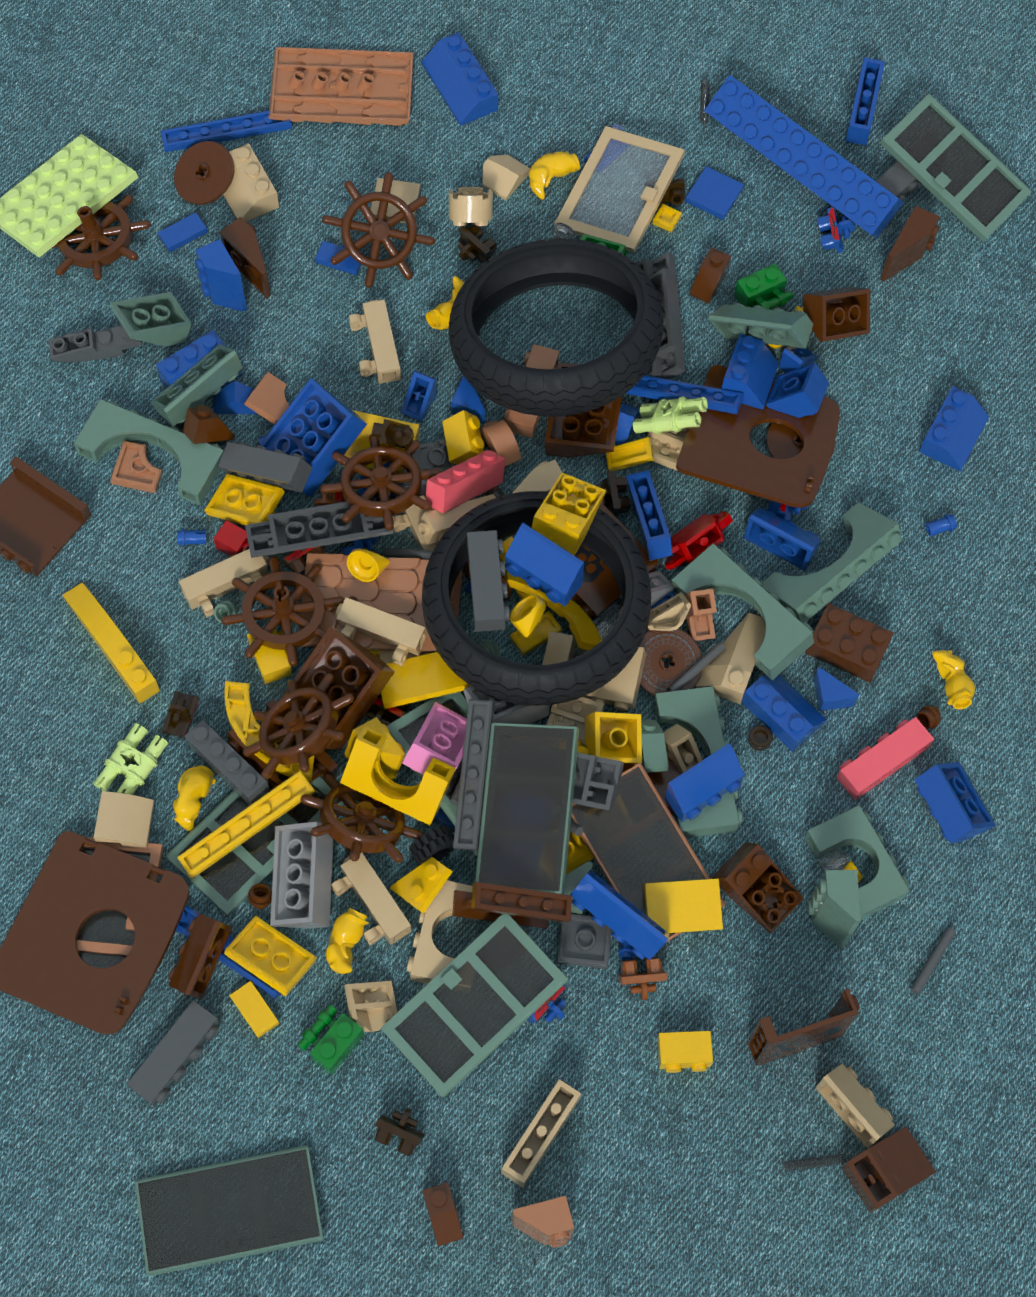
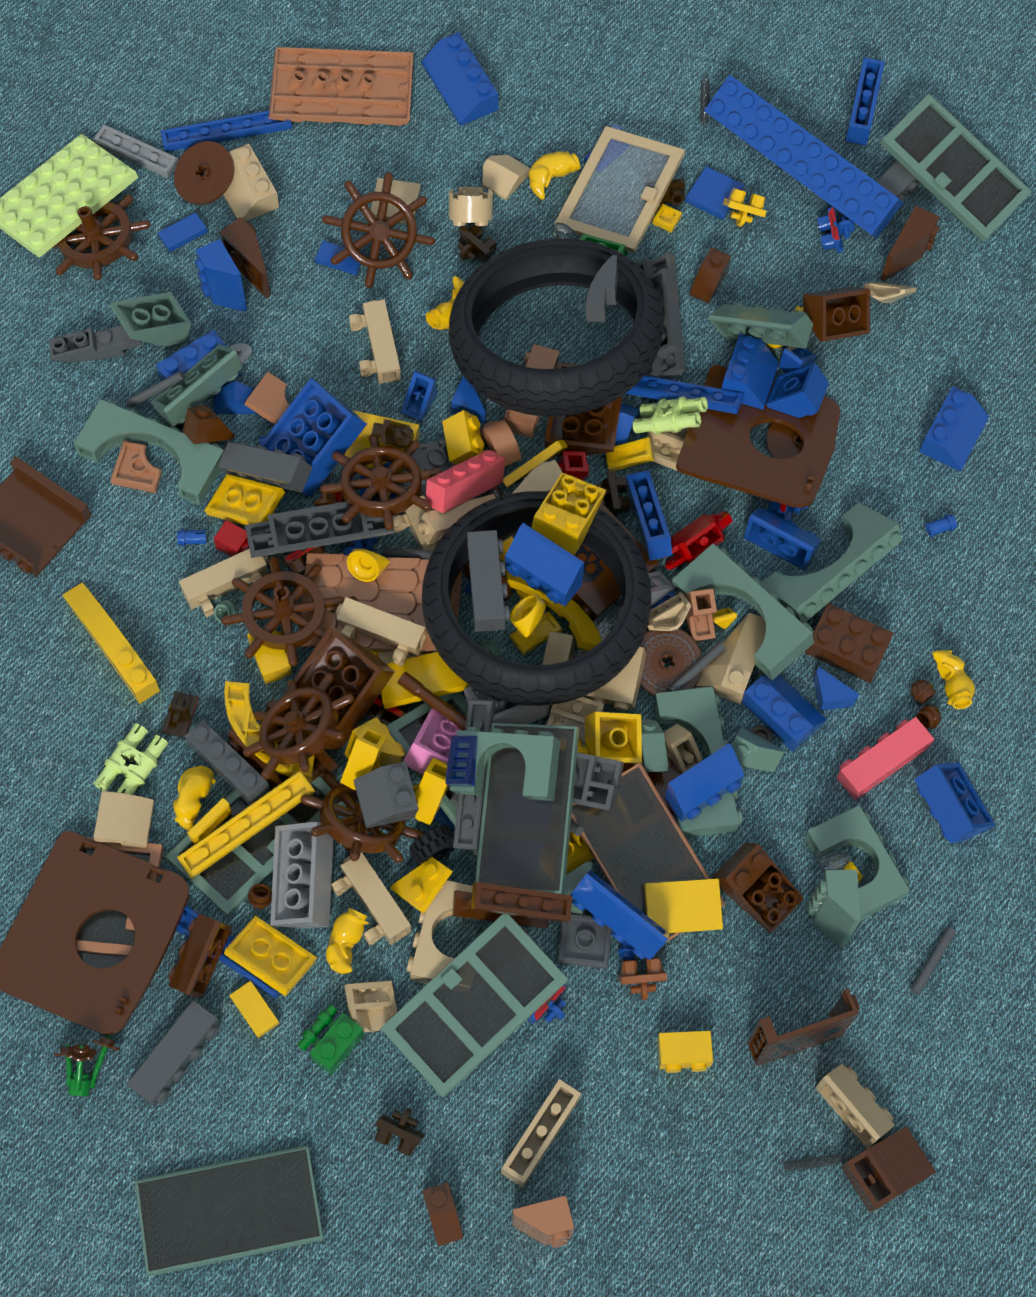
green brick [734,263,794,310] -> none
none -> green plant [54,1036,120,1096]
none -> light grey tile [93,124,179,178]
none -> dark grey bar [126,371,185,408]
none -> yellow tile [187,798,232,845]
none -> light grey piece [229,343,252,365]
none -> dark grey slope [353,761,419,829]
none -> reddish brown piece [397,672,467,731]
none -> clear blue slope [445,736,478,787]
none -> sand green arch [450,727,561,801]
none -> yellow tile [503,440,568,487]
none -> red brick [557,451,589,481]
none -> dark grey slope [586,255,618,322]
none -> yellow slope [712,607,737,630]
none -> yellow hips [723,188,767,227]
none -> sand green slope [731,728,785,772]
none -> tan slope [863,282,916,303]
none -> reddish brown plate [911,680,936,705]

